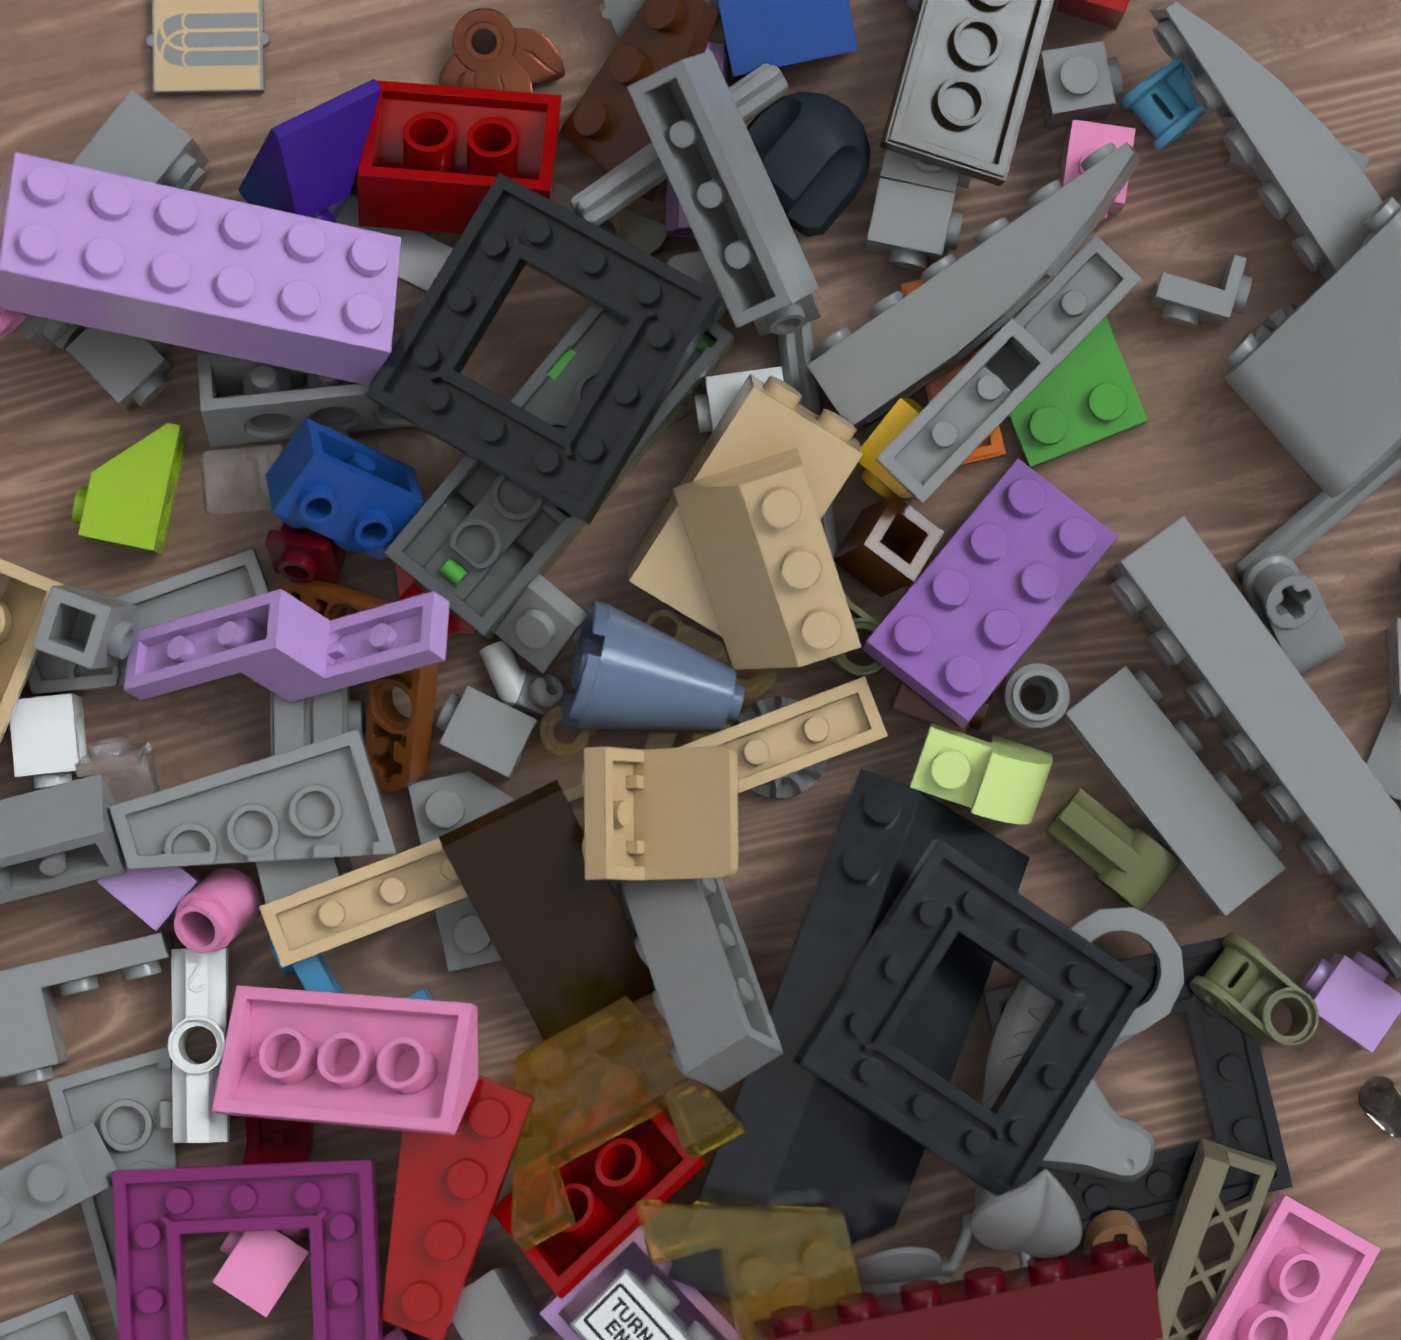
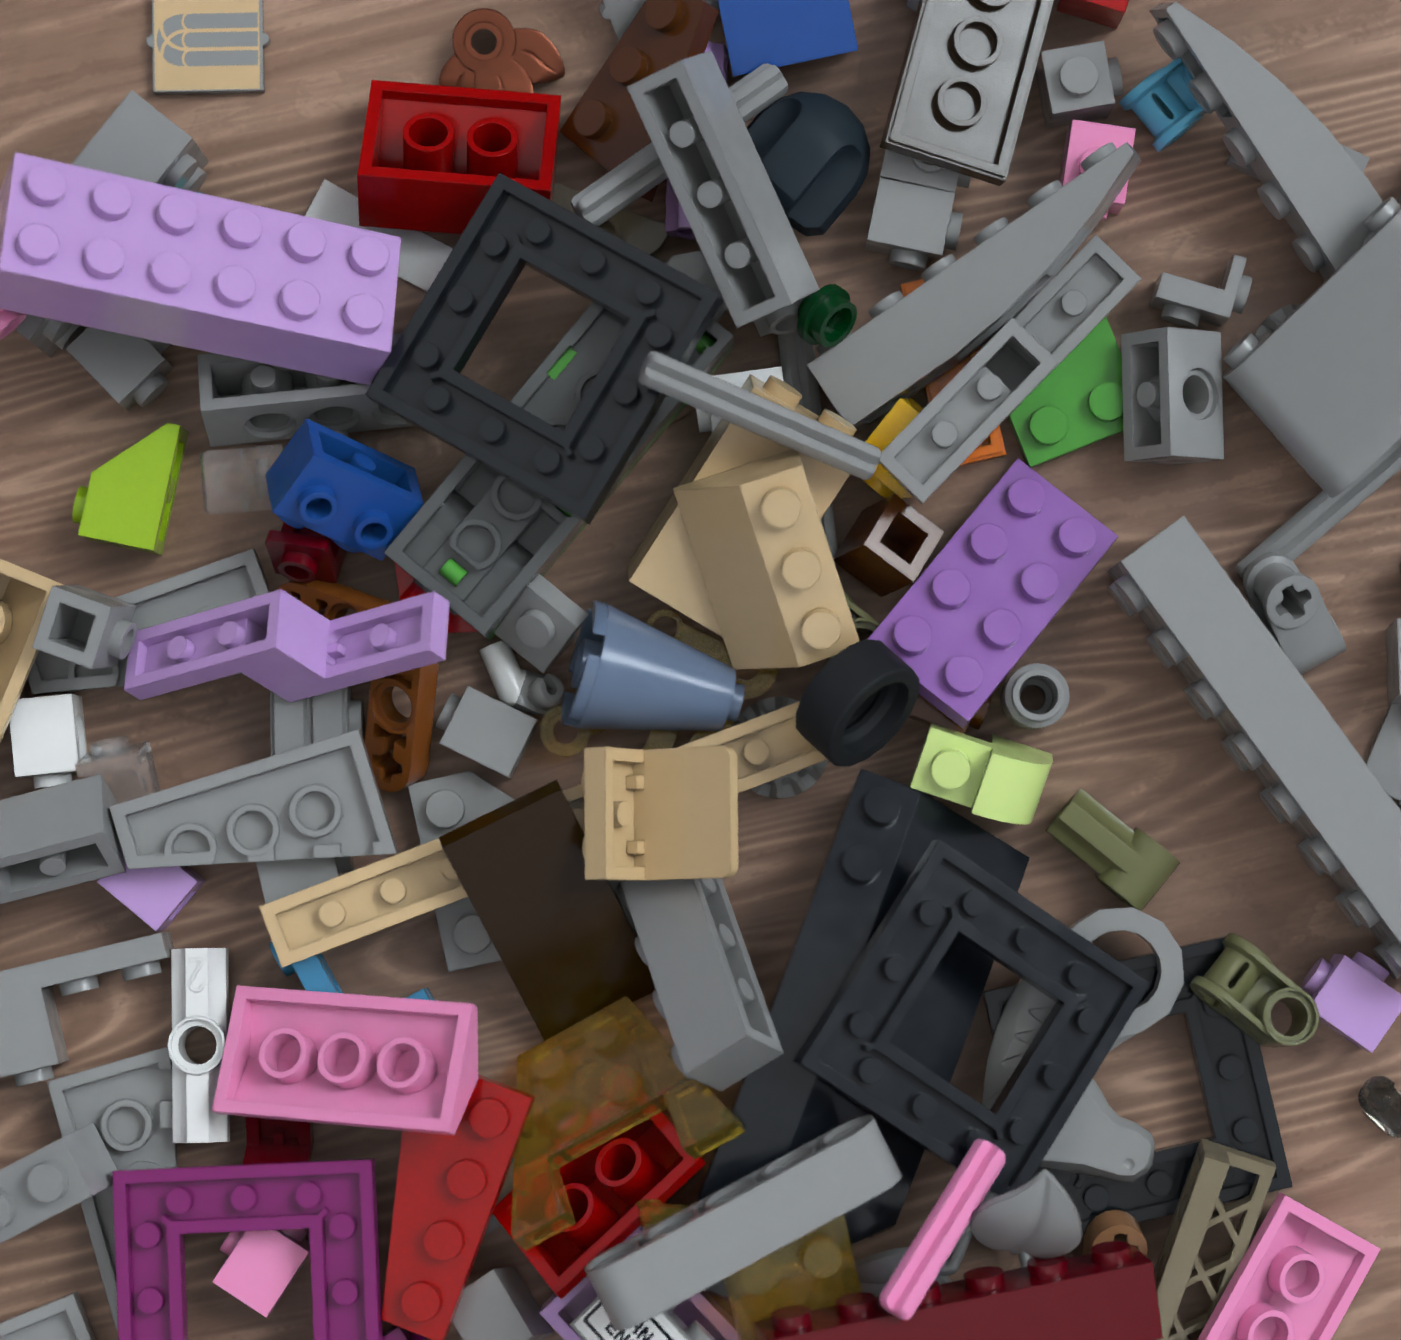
bright pink brick [174,868,261,953] -> none
dark purple slope [238,79,381,223] -> none
light grey brick [1061,666,1286,916] -> none
none -> light grey beam [585,1115,902,1331]
none -> light grey axle [638,351,881,480]
none -> black tyre [796,639,919,767]
none -> dark green plate [797,284,857,347]
none -> bright pink axle [879,1139,1006,1320]
none -> light grey brick [1121,327,1224,465]

